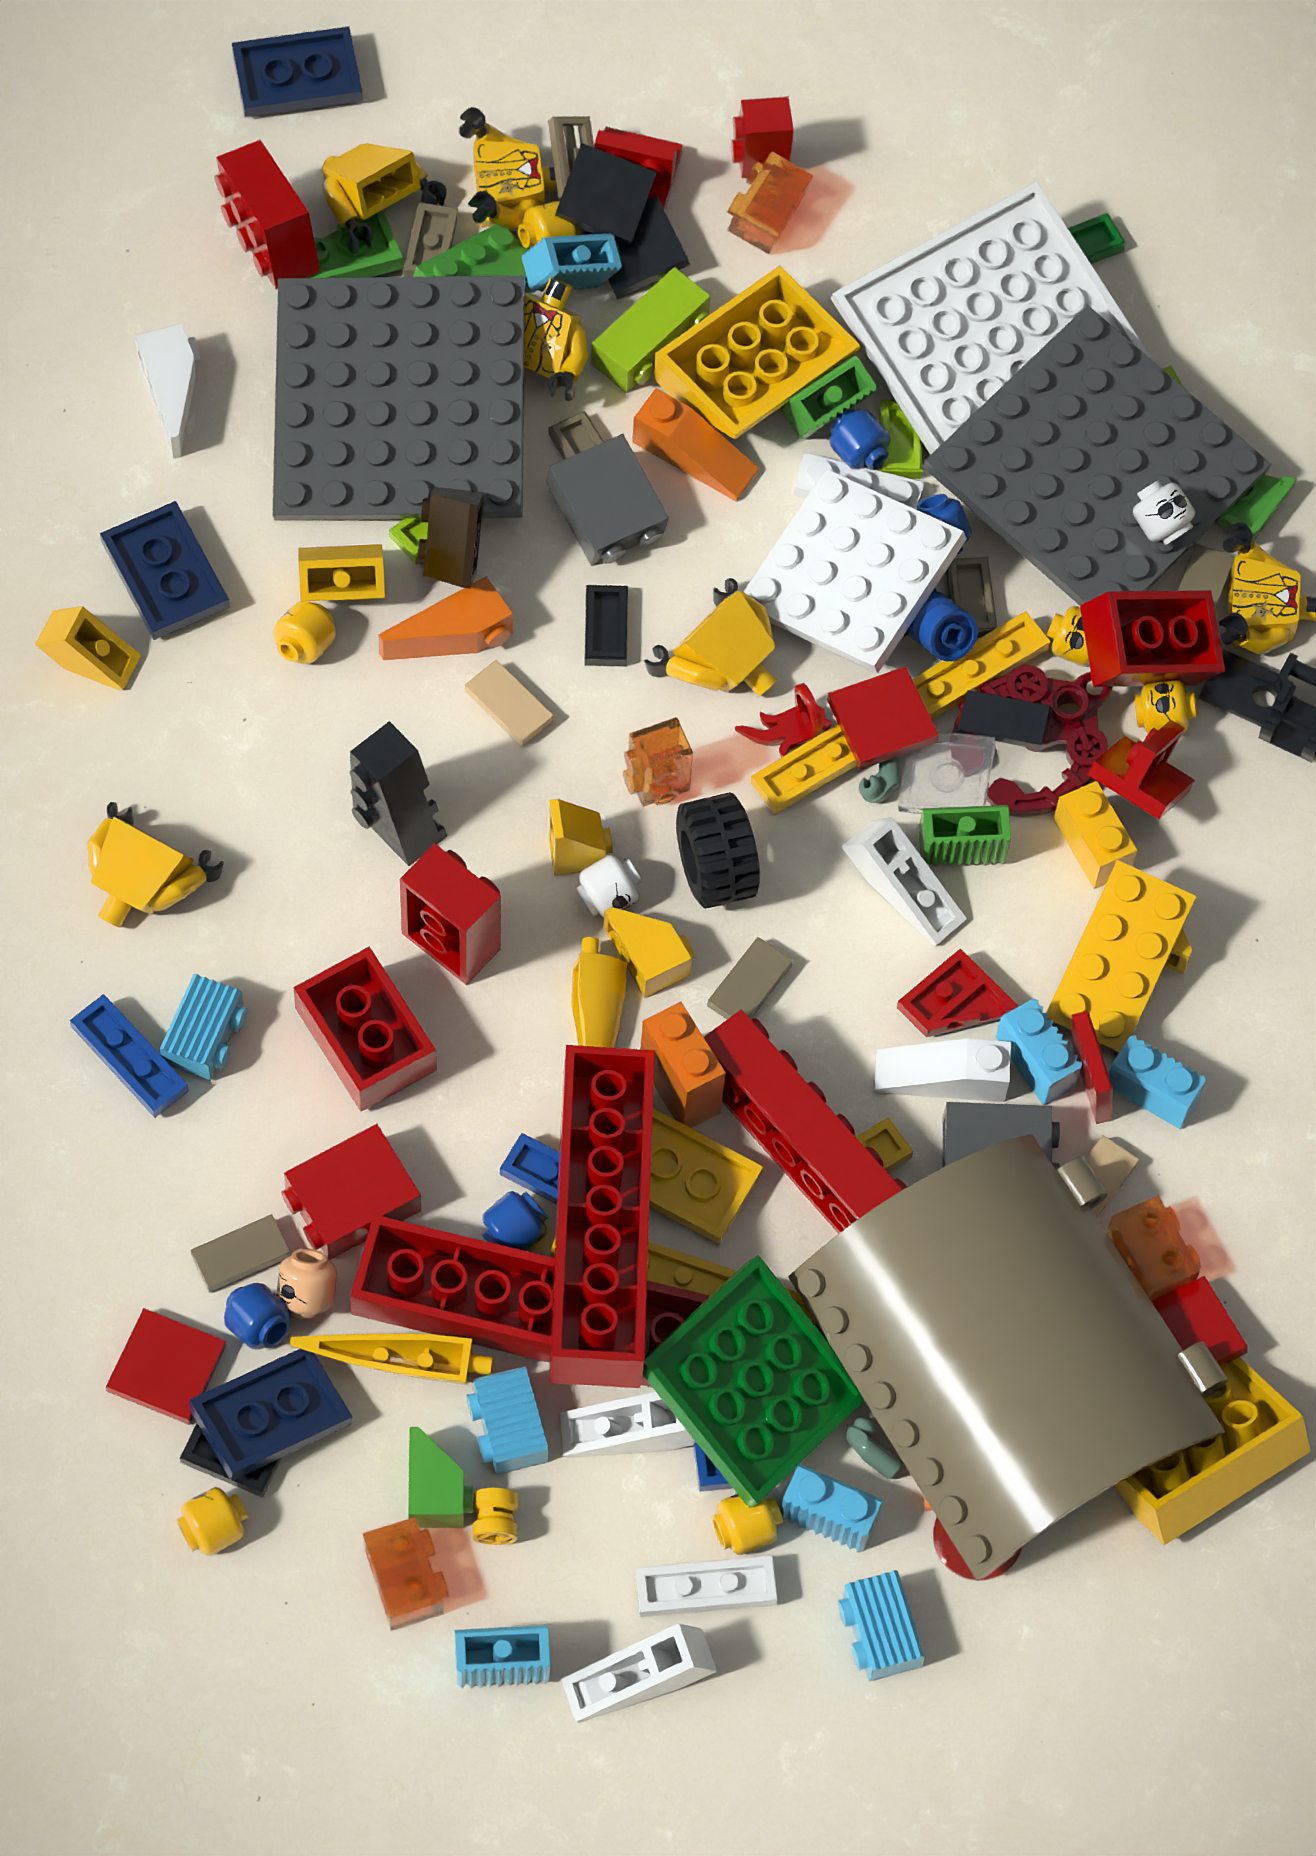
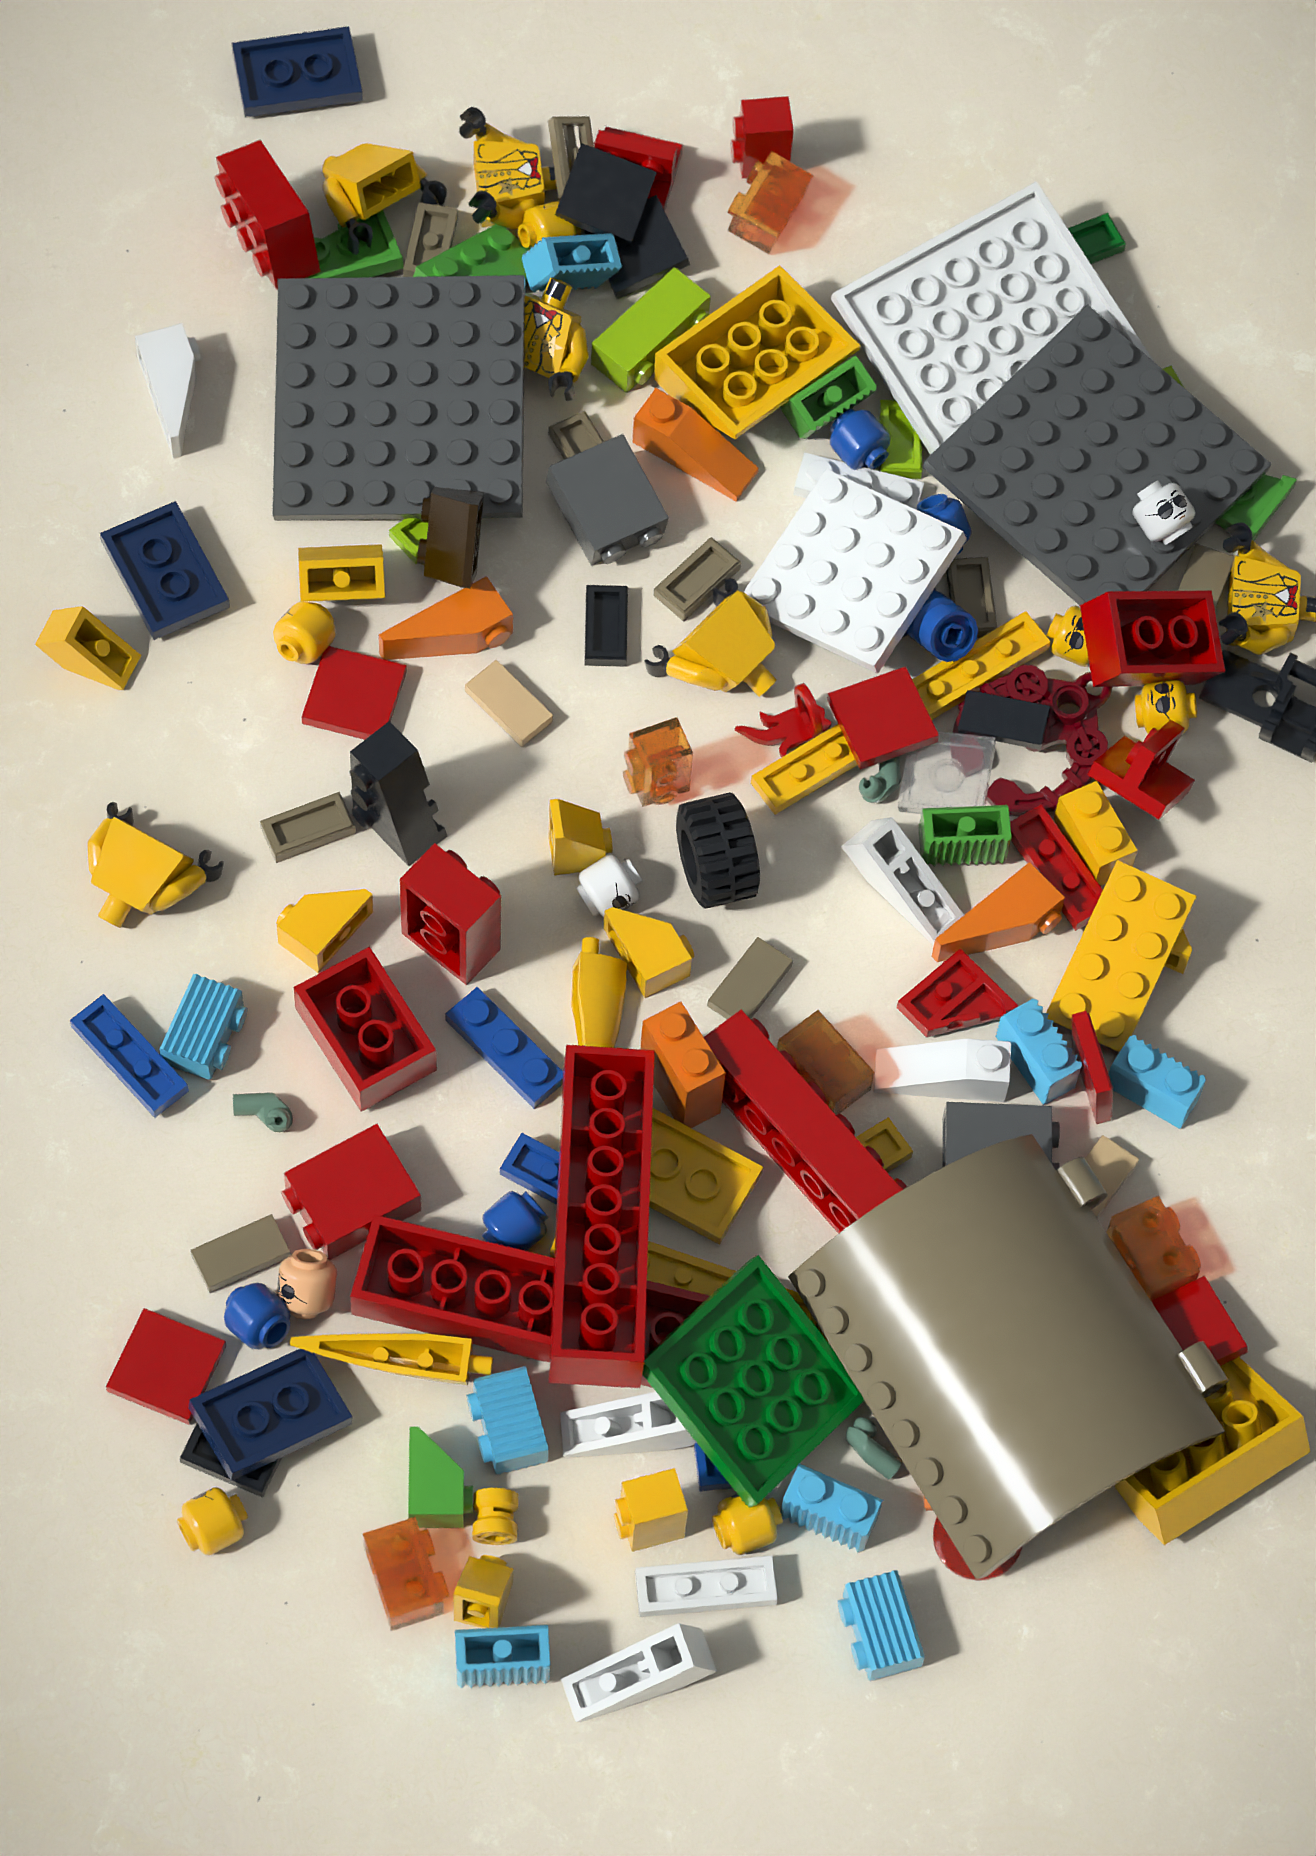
none -> sand green arm [233,1092,293,1133]
none -> dark tan tile [260,792,356,863]
none -> yellow slope [276,889,373,973]
none -> red tile [301,646,407,740]
none -> blue plate [445,987,563,1109]
none -> yellow slope [453,1555,514,1628]
none -> yellow brick [614,1468,688,1552]
none -> dark tan tile [653,537,741,622]
none -> clear orange brick [777,1010,875,1115]
none -> orange slope [931,862,1065,962]
none -> red plate [1010,804,1103,931]

